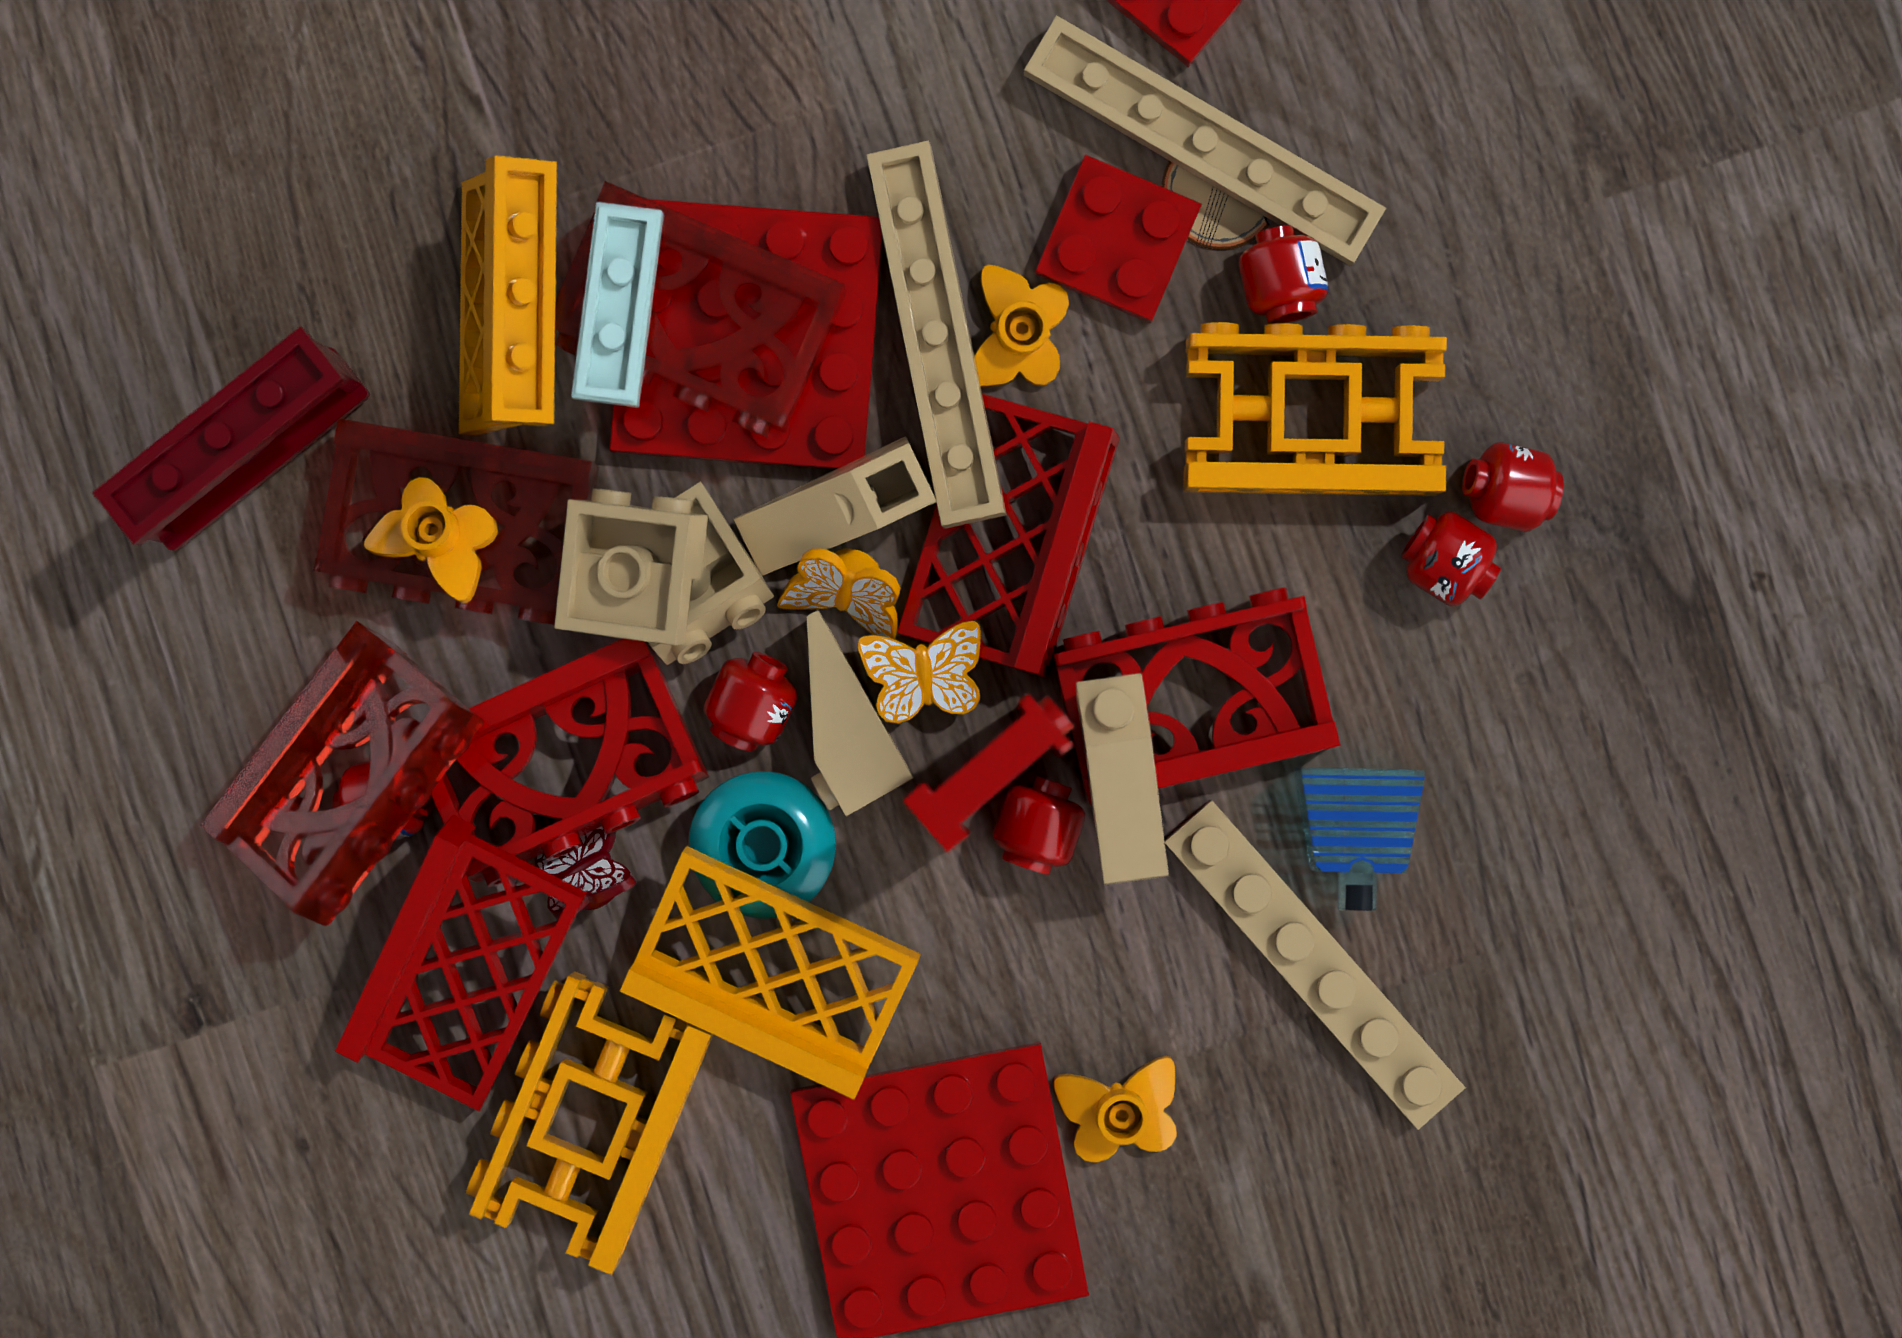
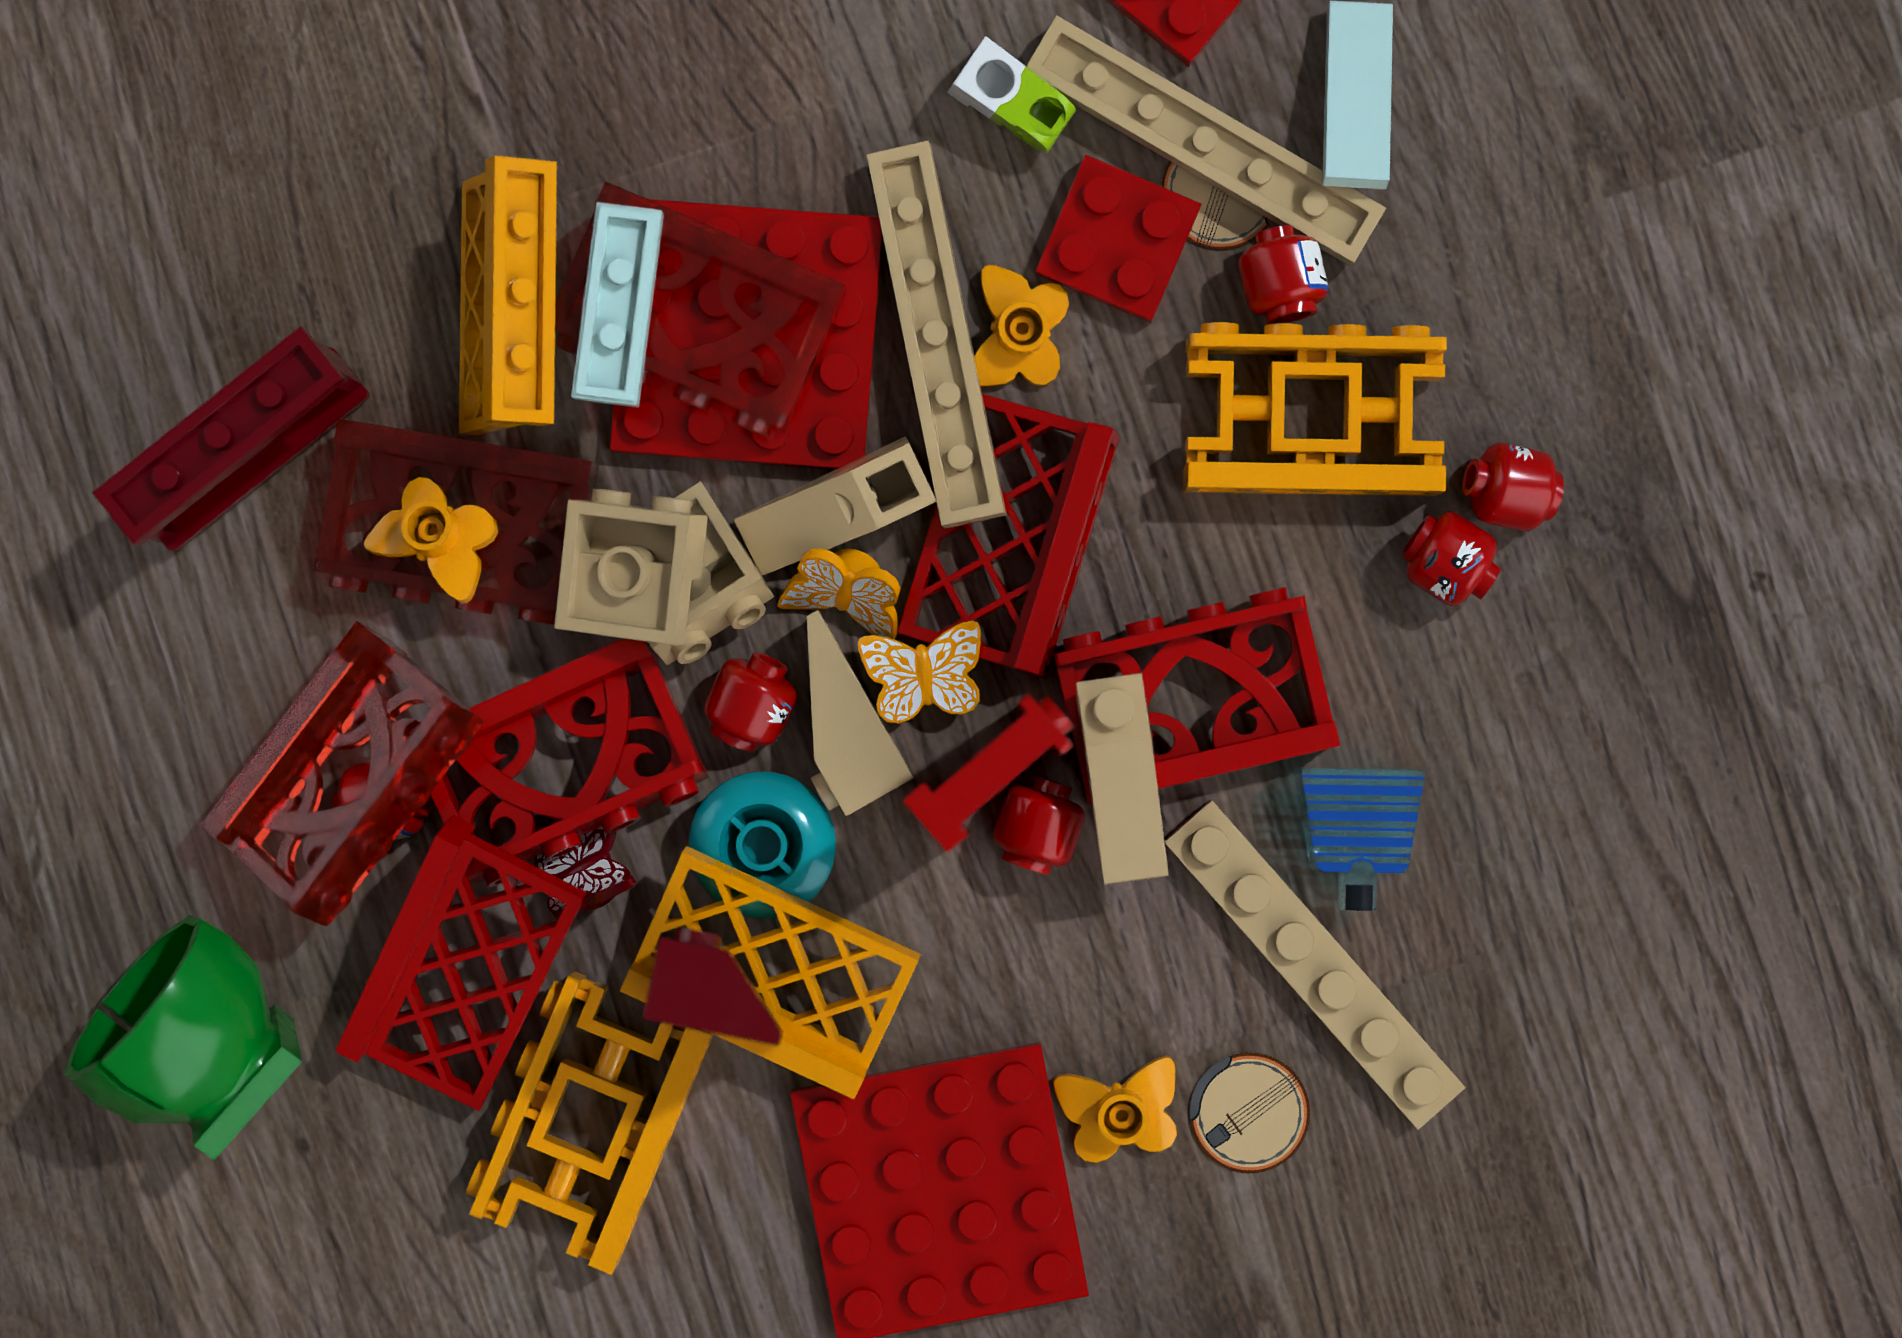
none -> green plate [63,915,302,1160]
none -> dark red slope [643,927,784,1046]
none -> leg [947,36,1076,153]
none -> tan sticker [1190,1053,1310,1173]
none -> light aqua tile [1322,1,1393,189]

